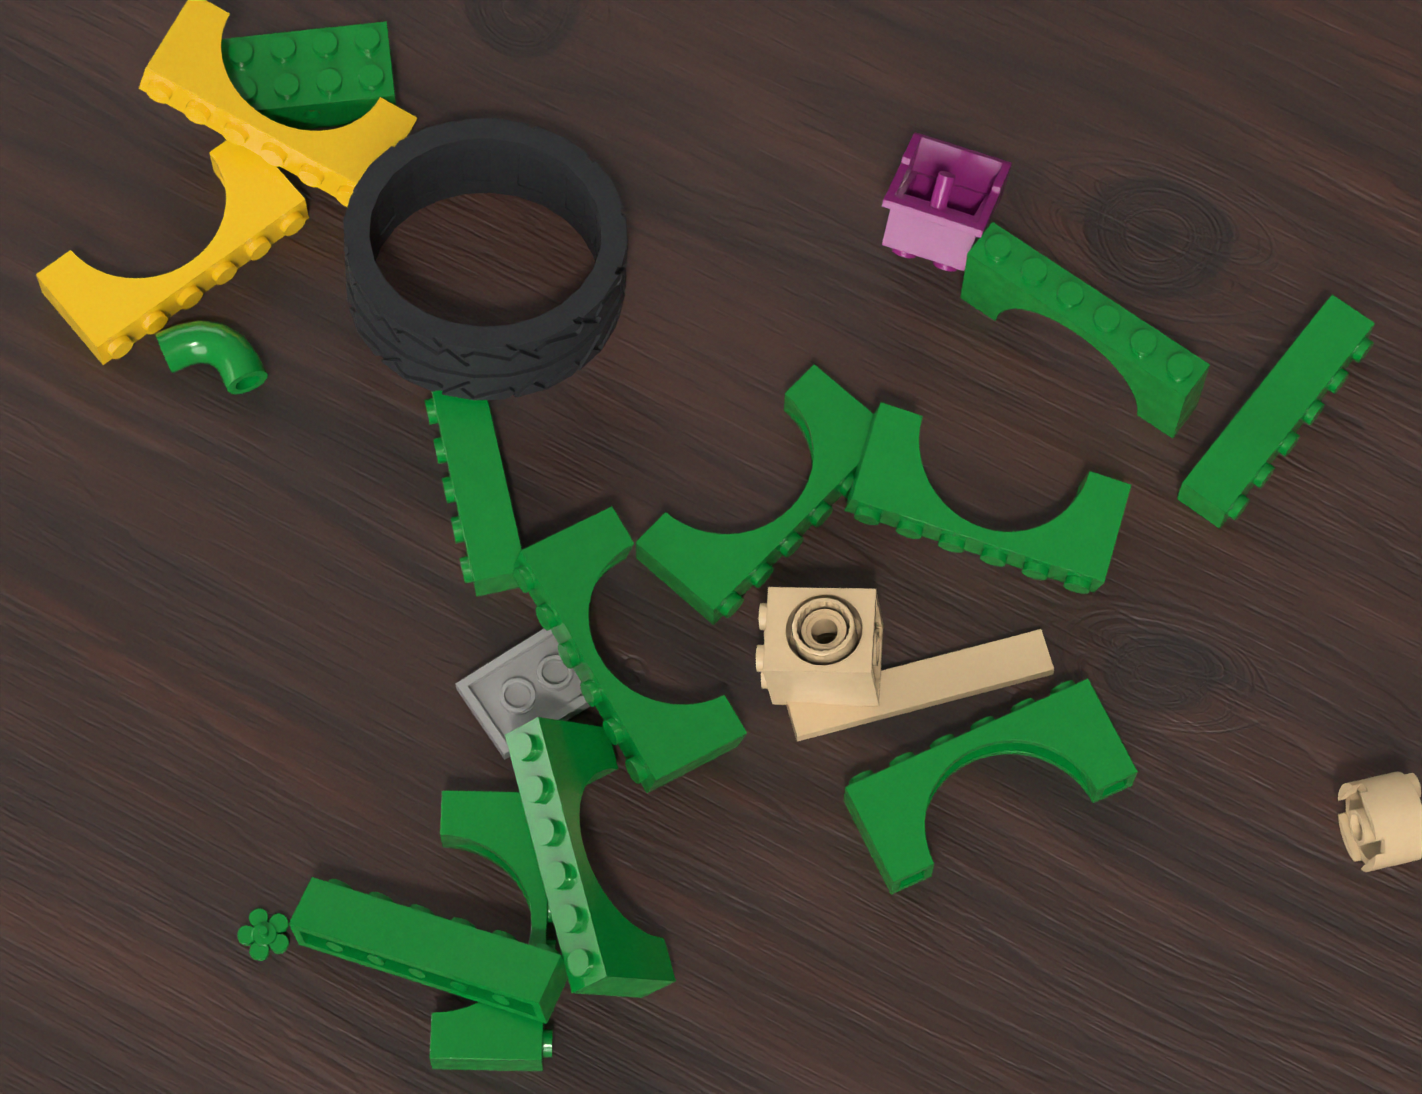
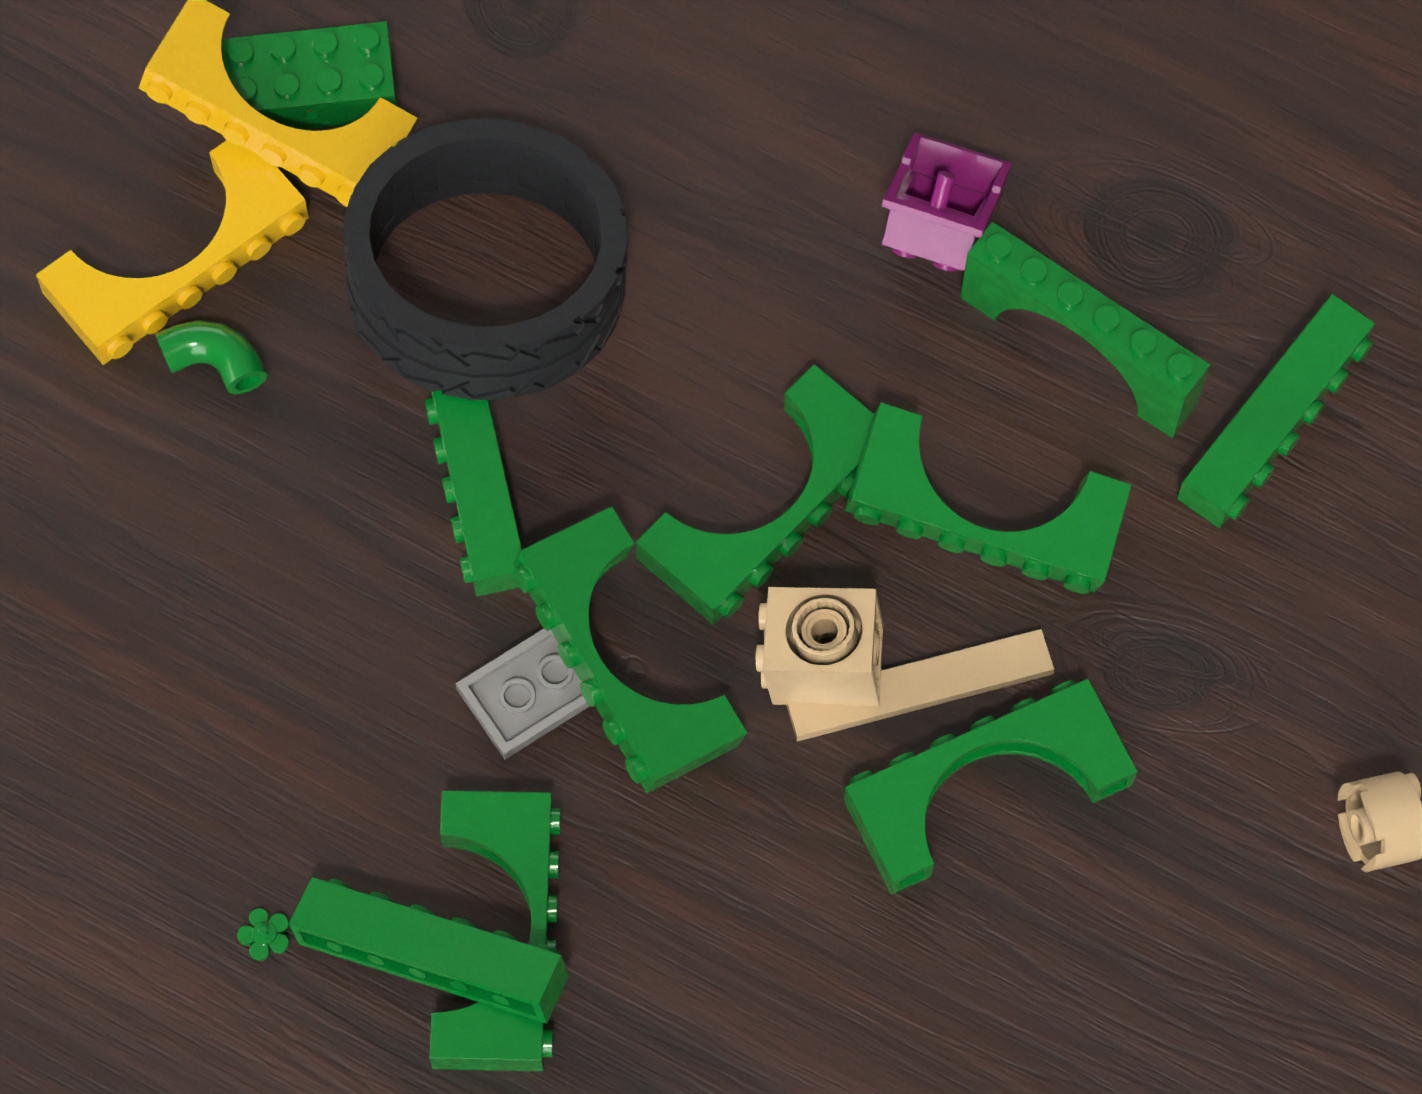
green arch [505,717,676,998] -> none

